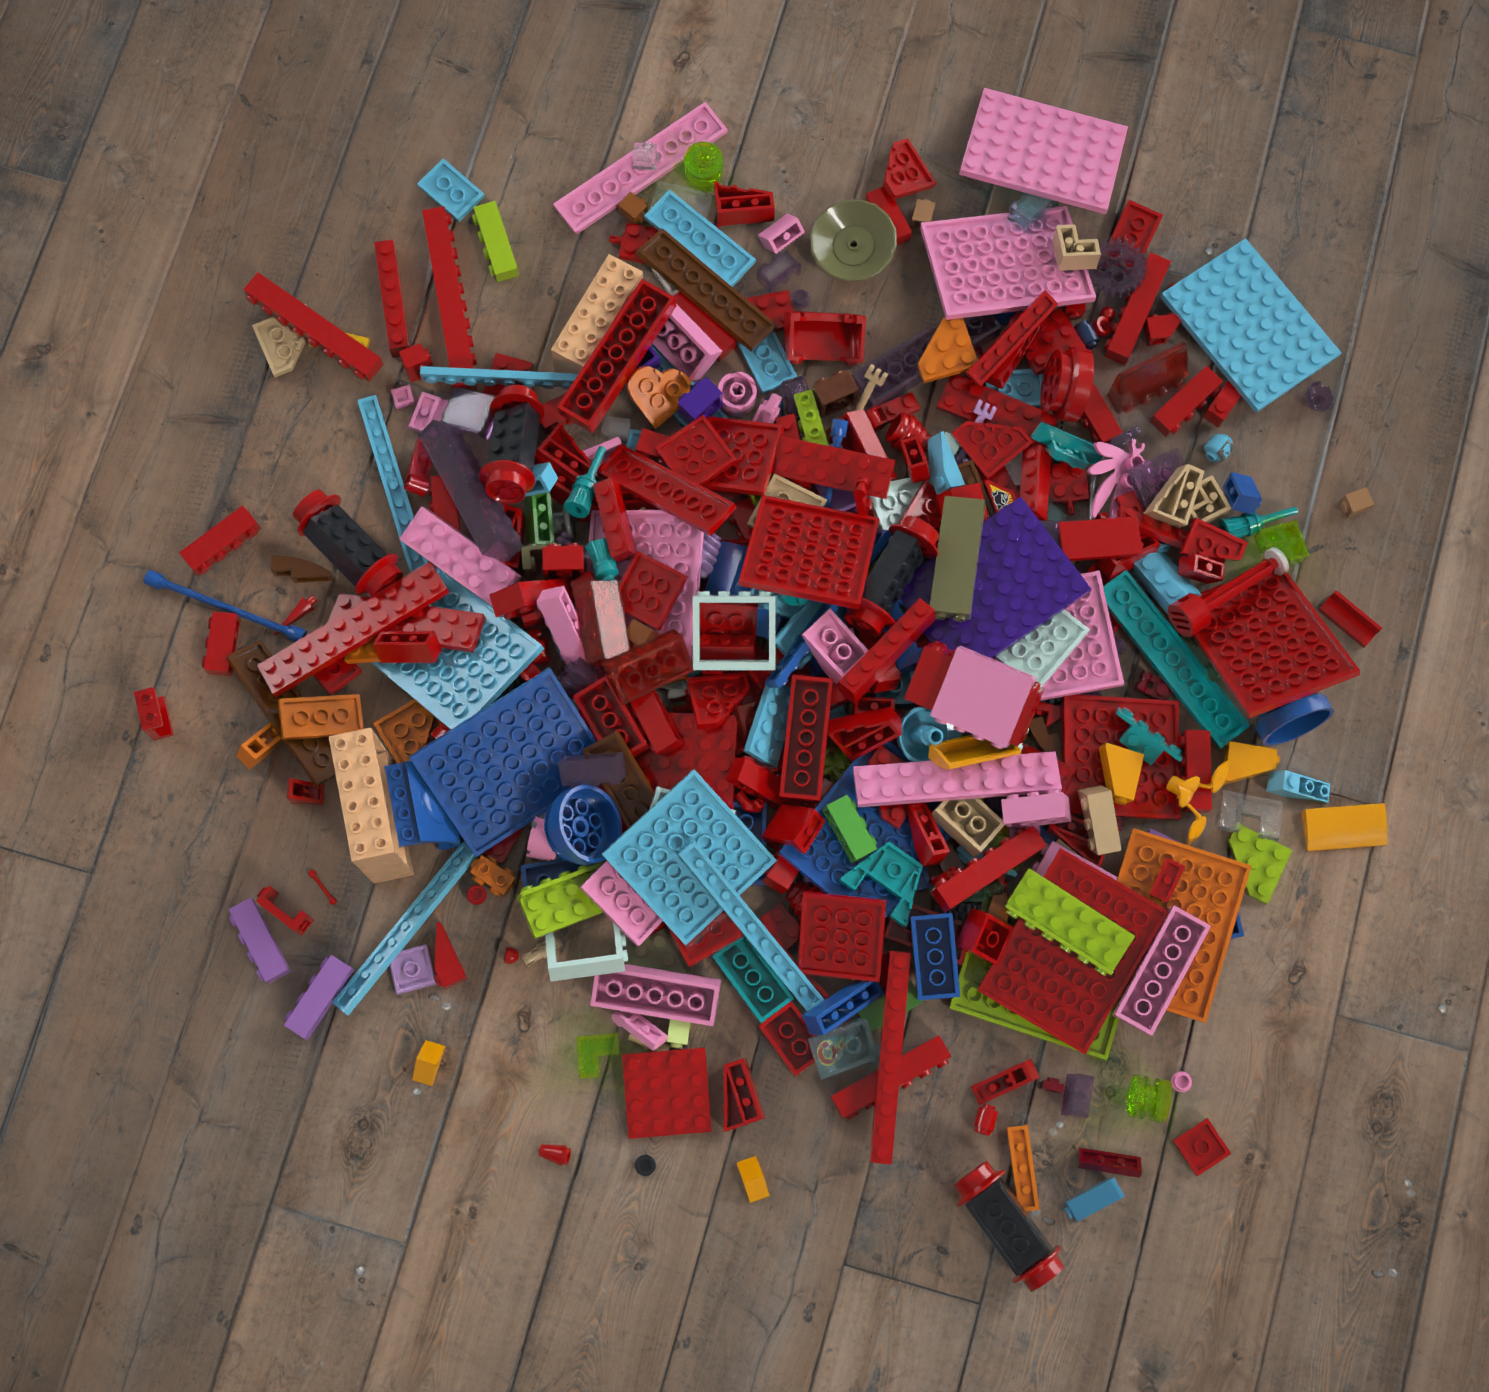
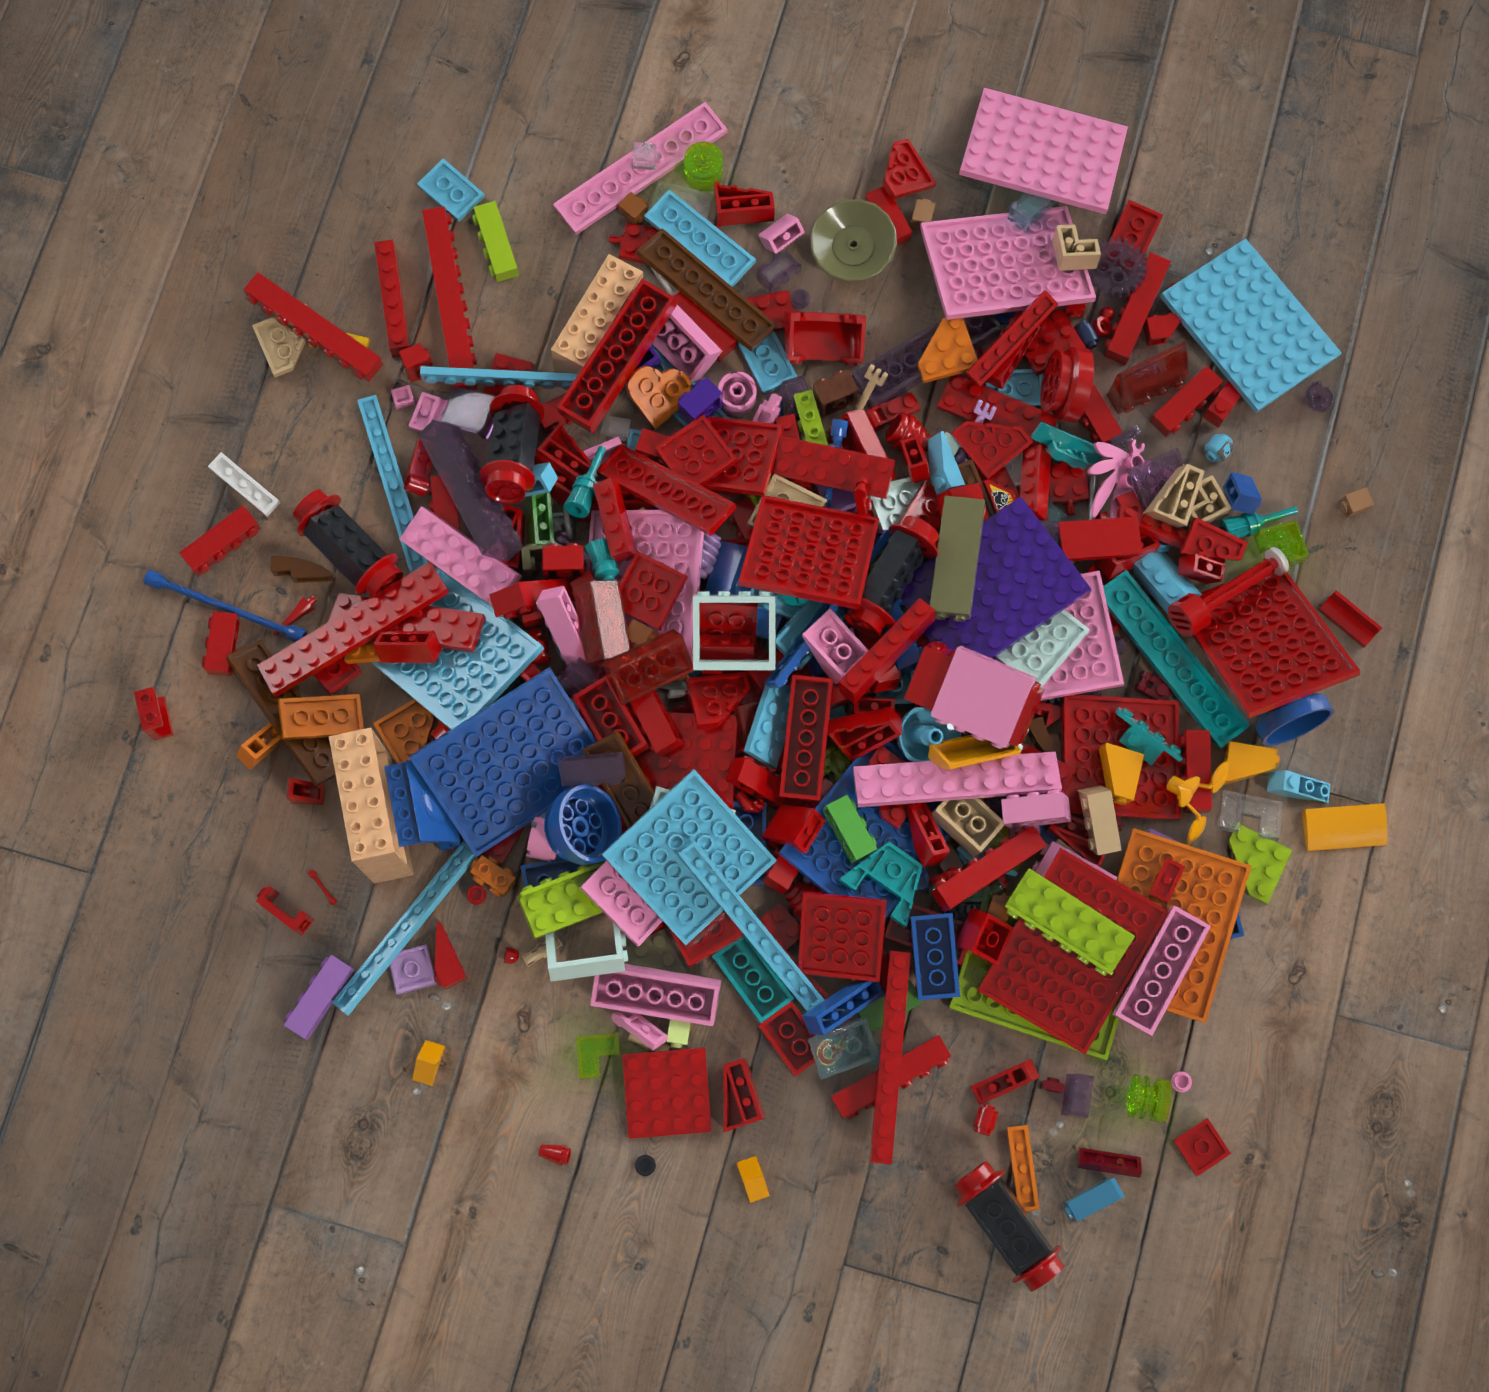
medium lavender brick [229,898,291,984] -> none
clear green plate [1172,626,1221,682] -> none
none -> white plate [208,452,280,517]

